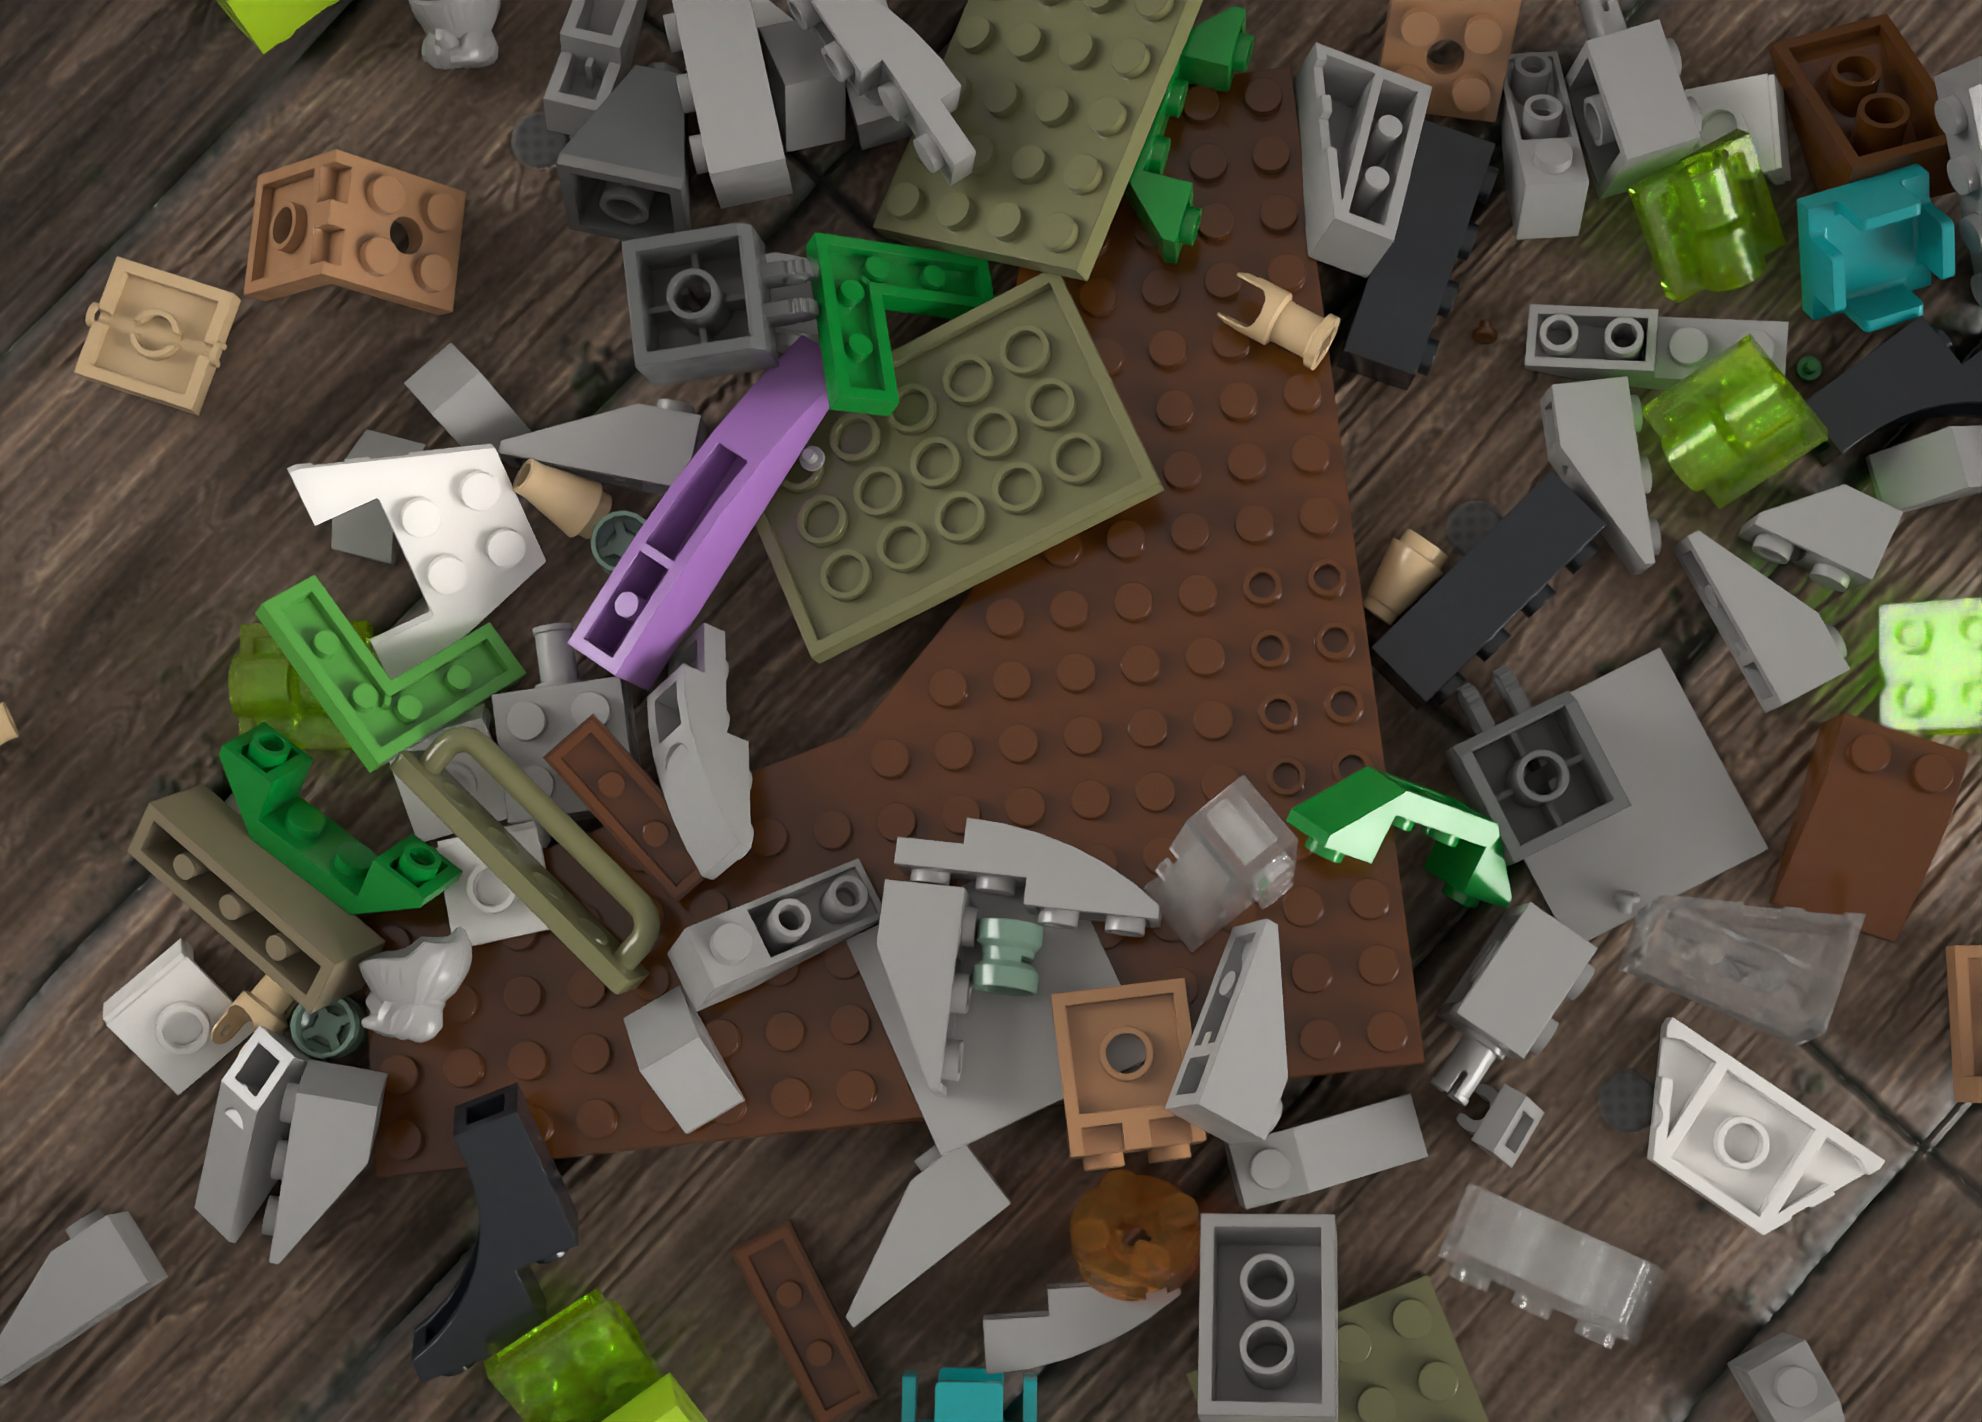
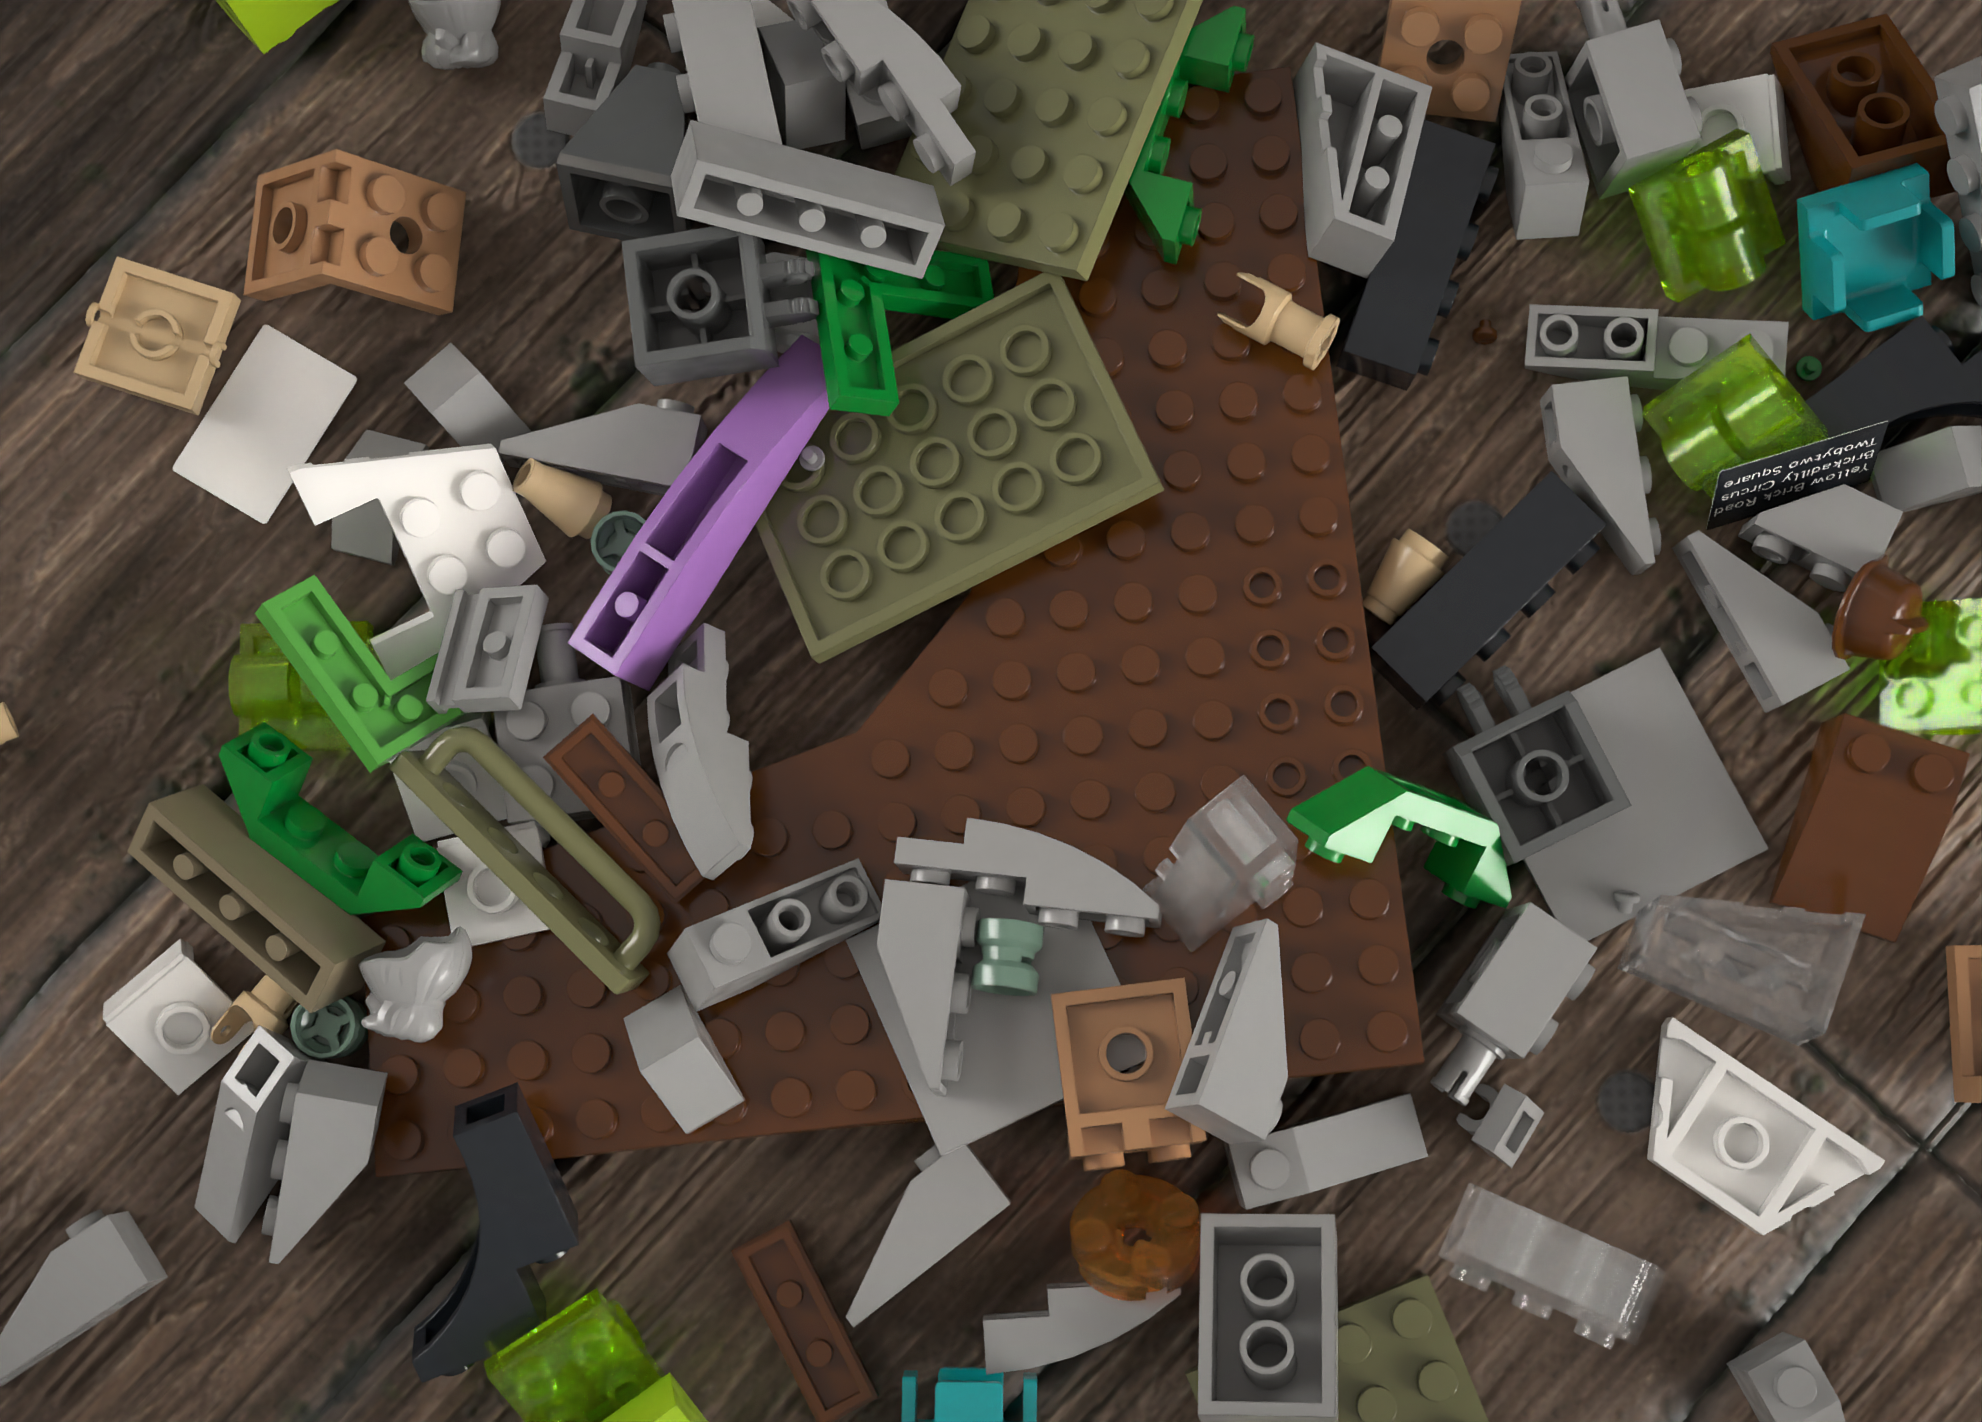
none -> white sticker [173,325,357,524]
none -> light grey plate [426,585,549,714]
none -> light grey brick [671,120,945,279]
none -> black sticker [1706,421,1888,530]
none -> reddish brown piece [1832,554,1930,661]

